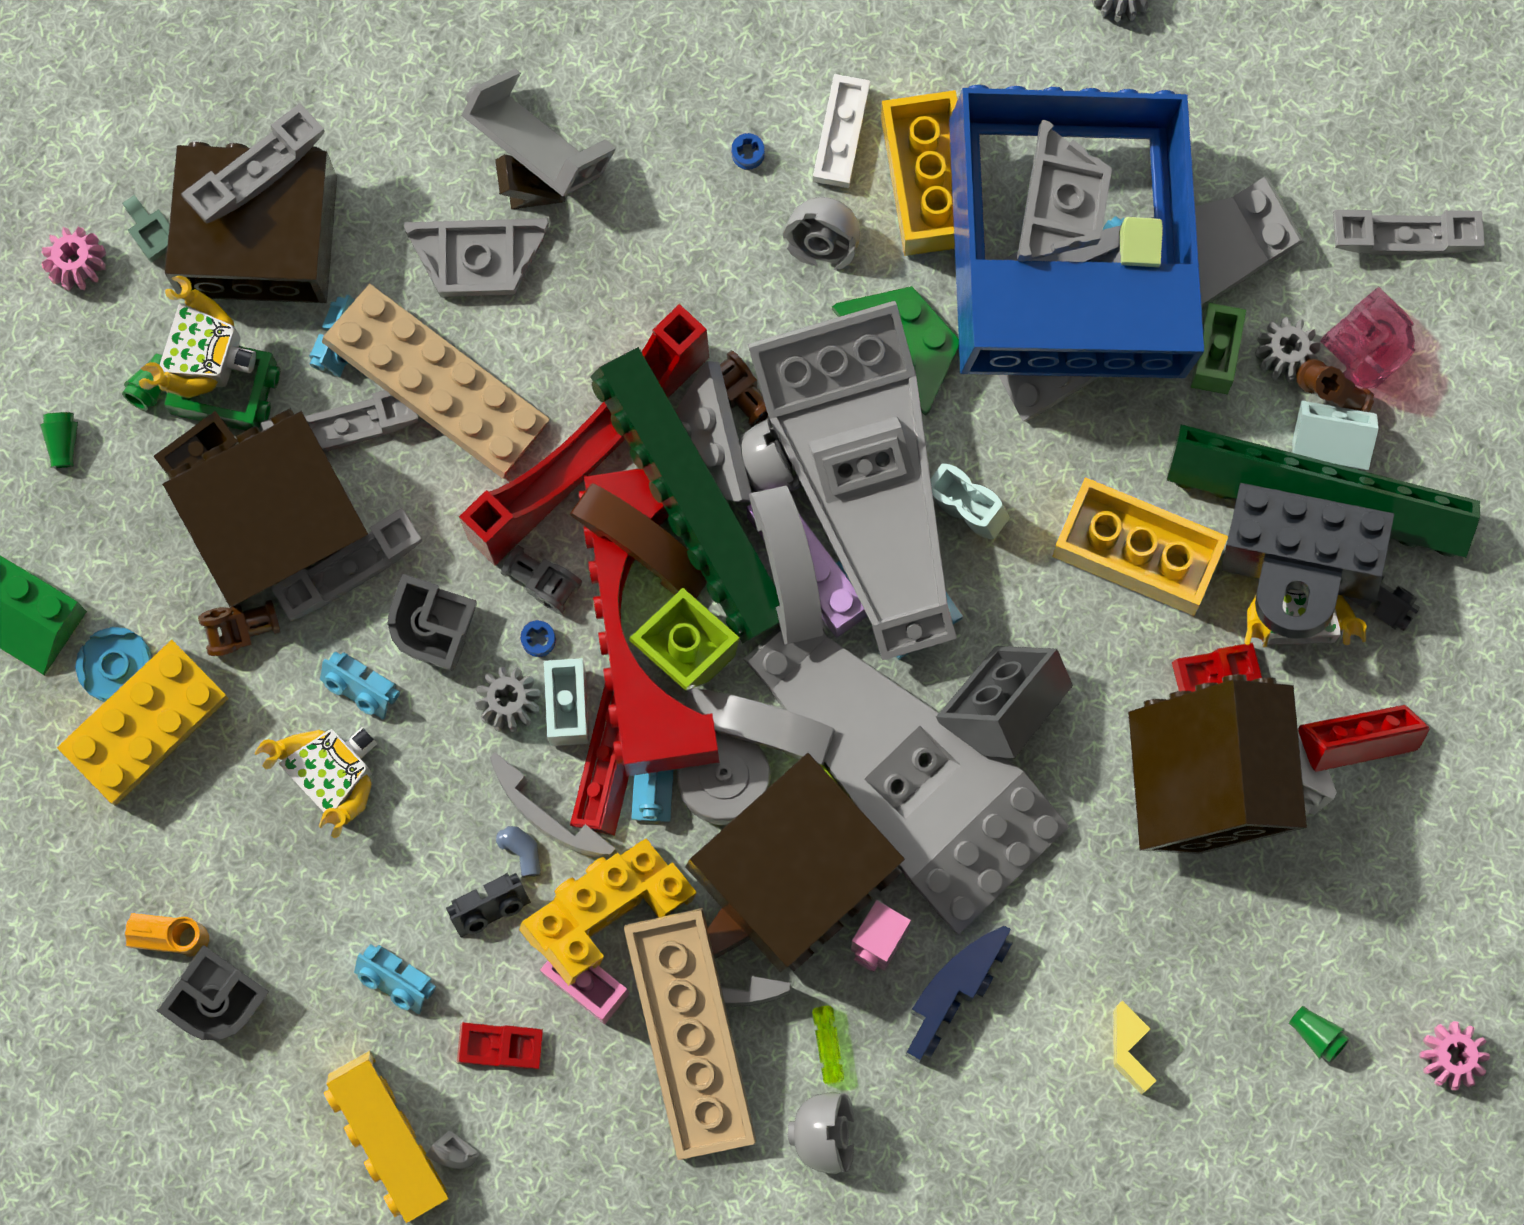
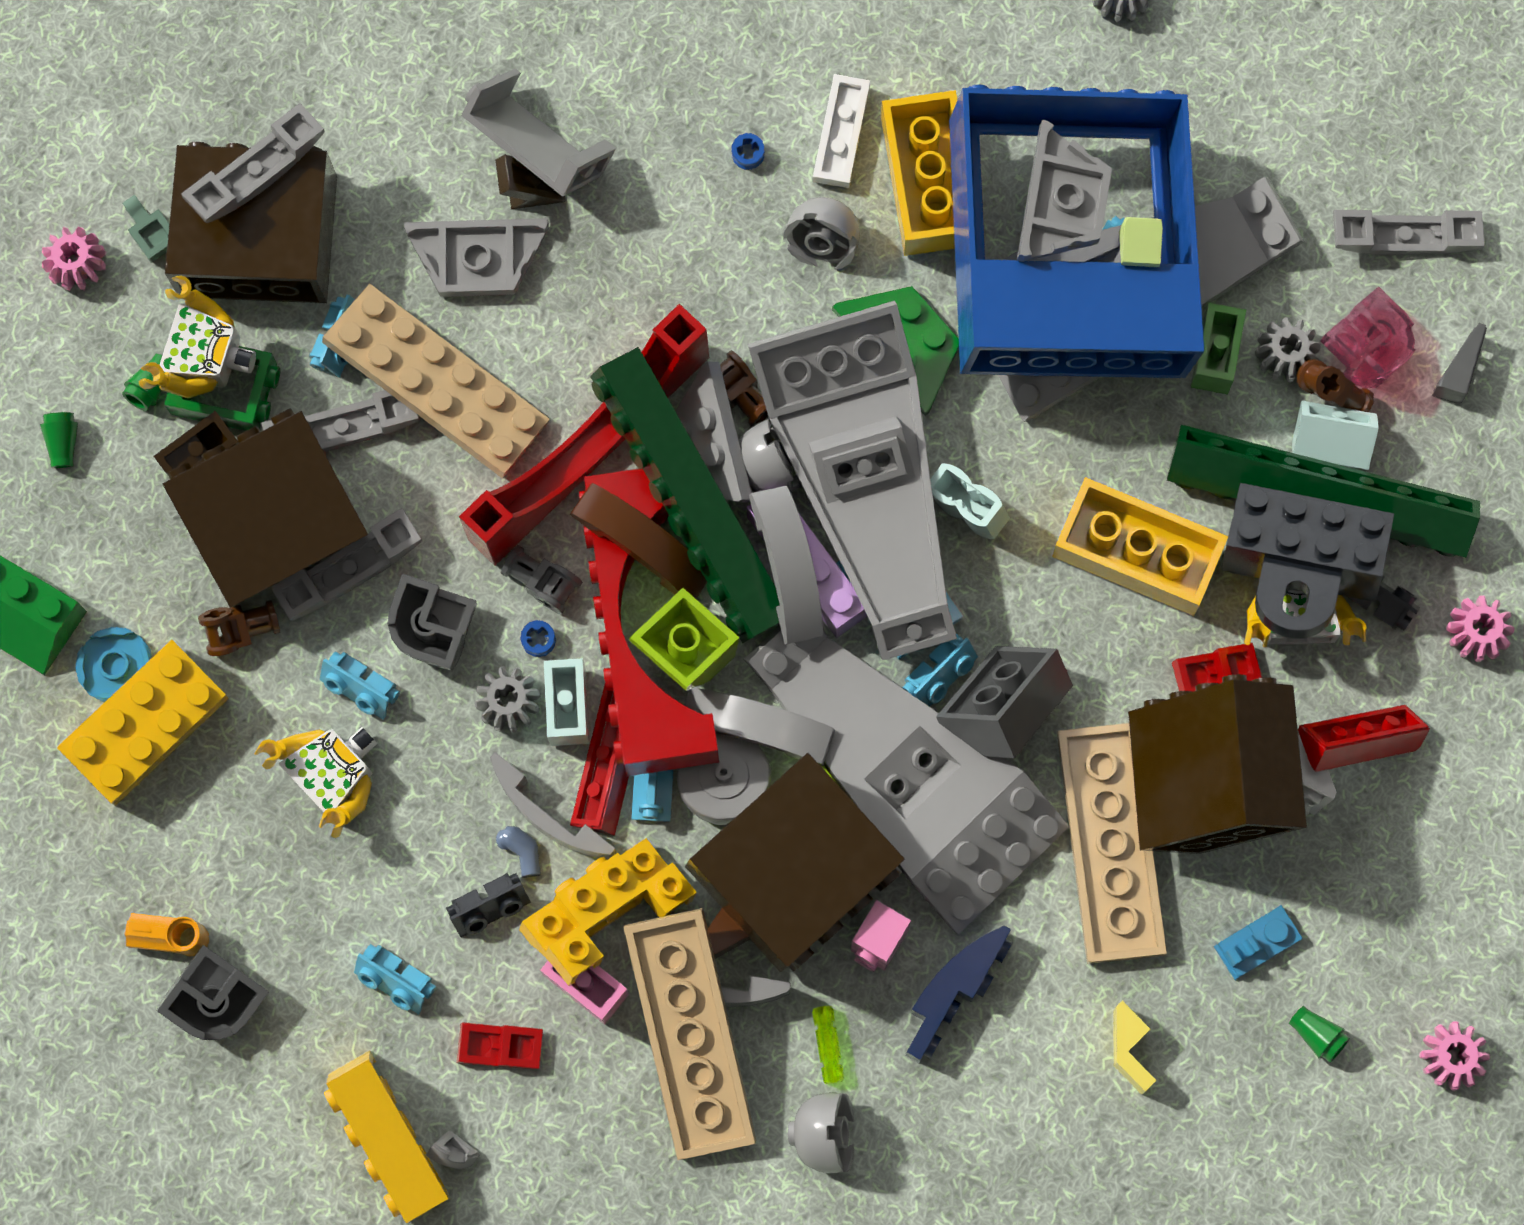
none -> medium azure hinge [902,634,978,707]
none -> tan plate [1057,723,1167,964]
none -> dark azure plate [1214,905,1303,980]
none -> dark grey slope [1432,323,1487,404]
none -> bright pink gear [1446,595,1514,662]

